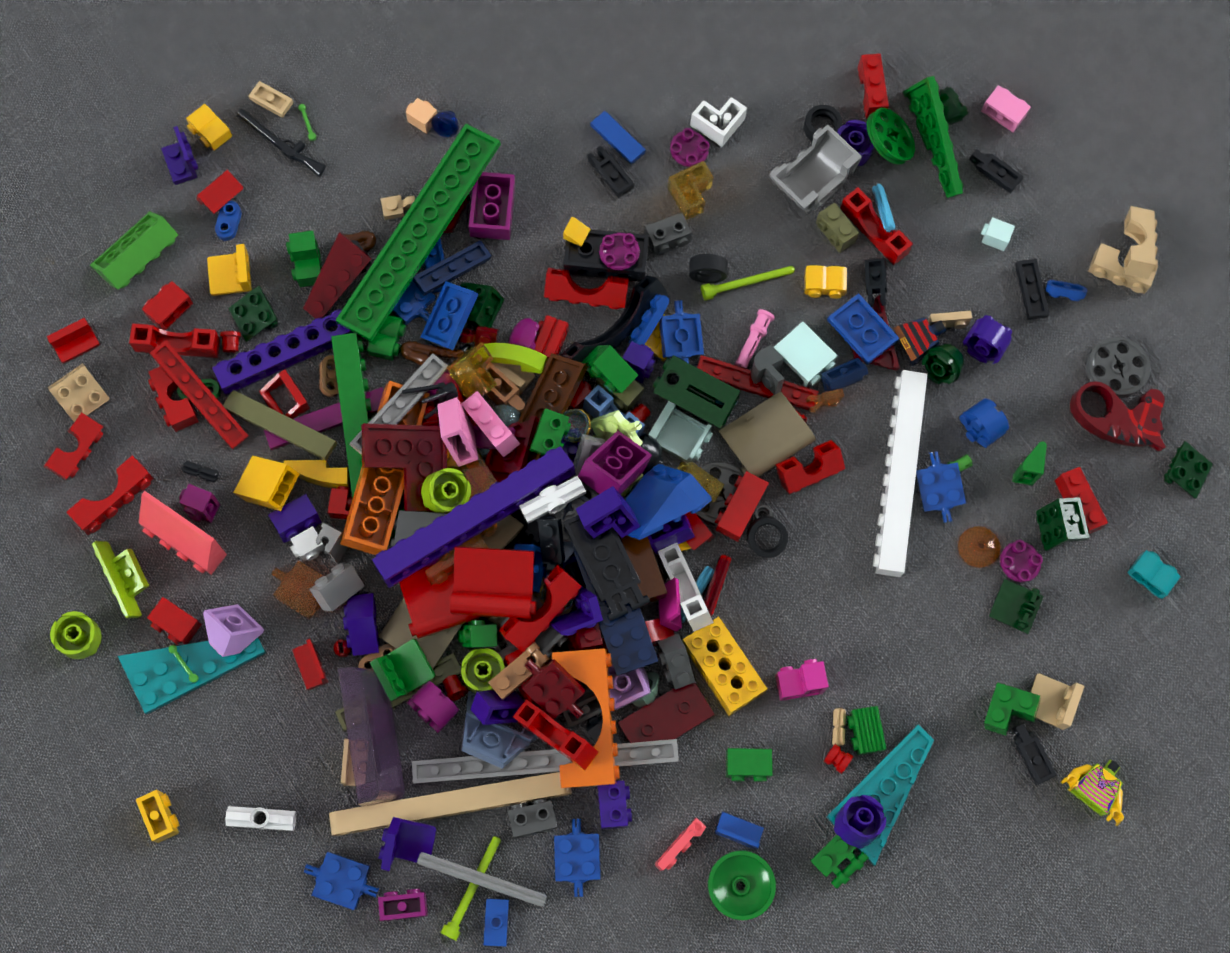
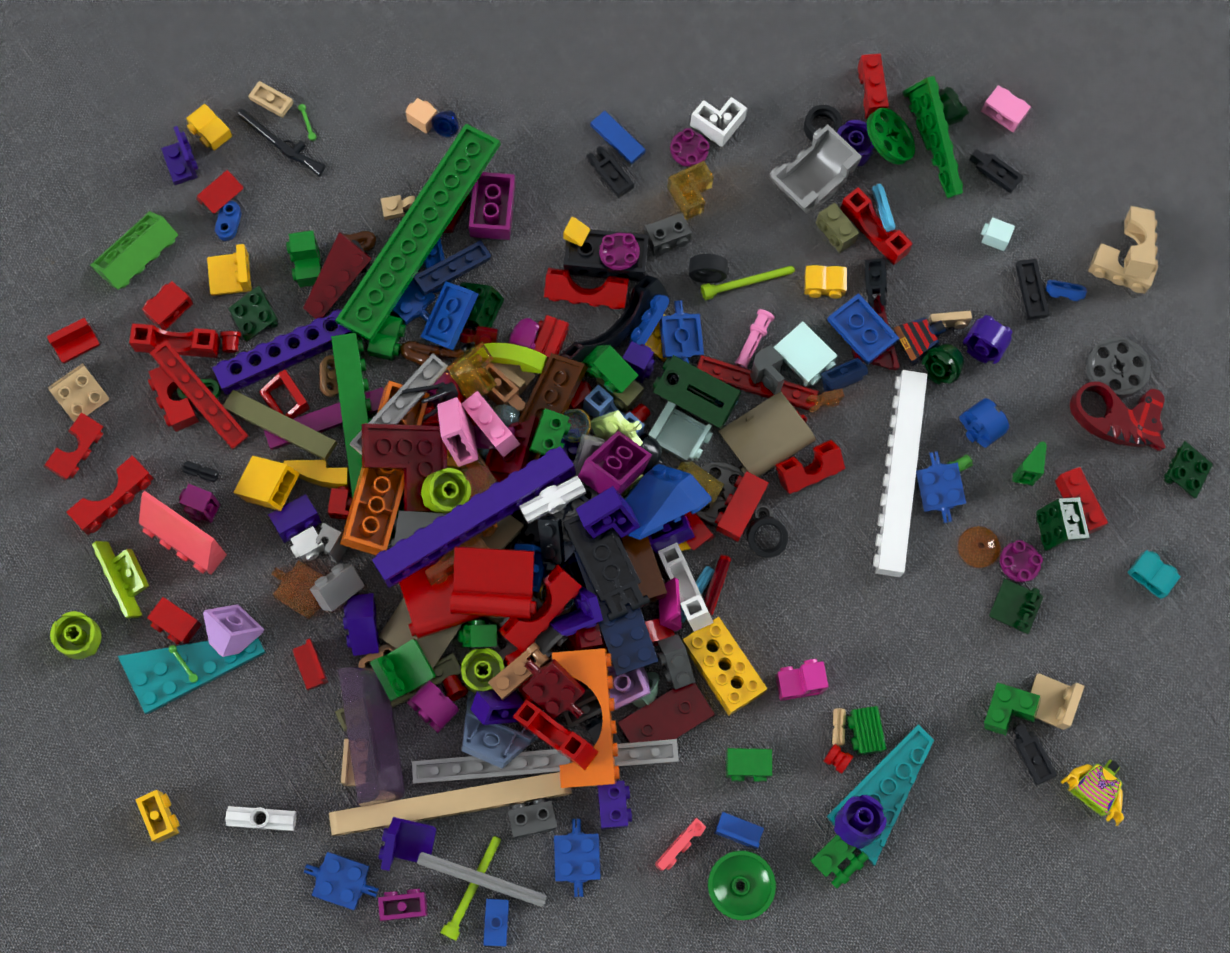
red hinge [333,639,351,658] -> none

